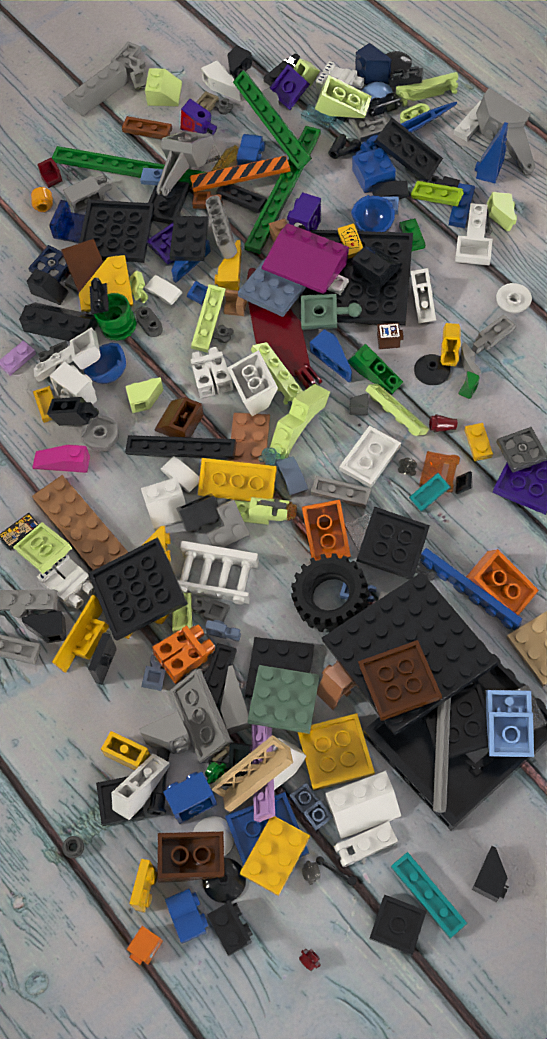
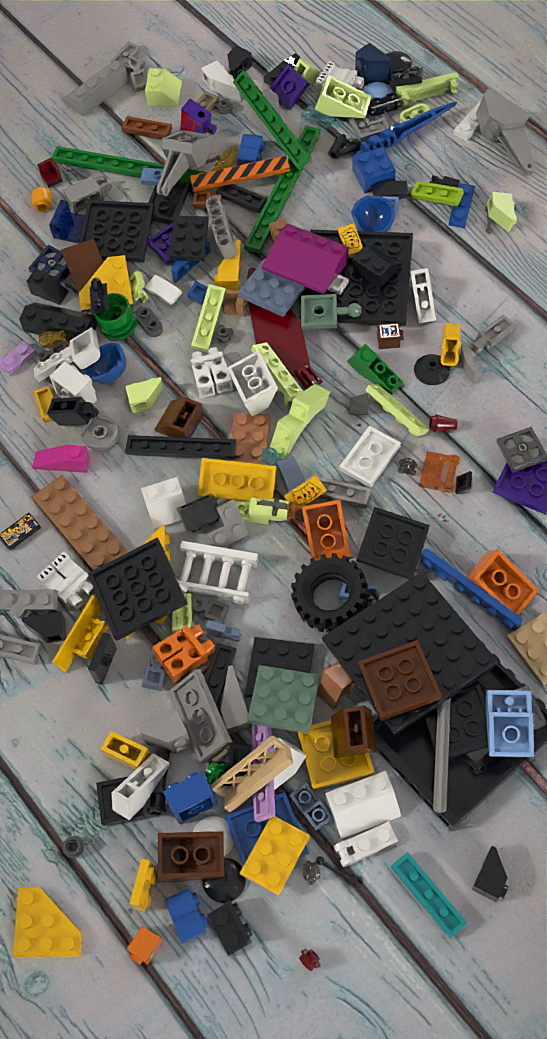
yellowish green plate [13,522,72,574] -> none
white slope [160,456,199,494] -> none
dark purple brick [287,192,321,232] -> none
blue slope [310,329,352,382] -> none
black plate [369,894,427,956] -> none
black plate [374,117,443,182] -> none
green plate [399,218,426,251] -> none
teal plate [409,473,451,512] -> none
white plate [455,203,493,266] -> none
green slope [458,371,480,399] -> none
yellow plate [464,423,493,461] -> none
blue wedge [475,122,508,183] -> none
white dish [496,283,532,313] -> none
none -> yellow plate [13,887,82,958]
none -> clear yellow cone [39,331,66,349]
none -> yellow tile [284,474,327,512]
none -> reddish brown slope [331,705,376,758]

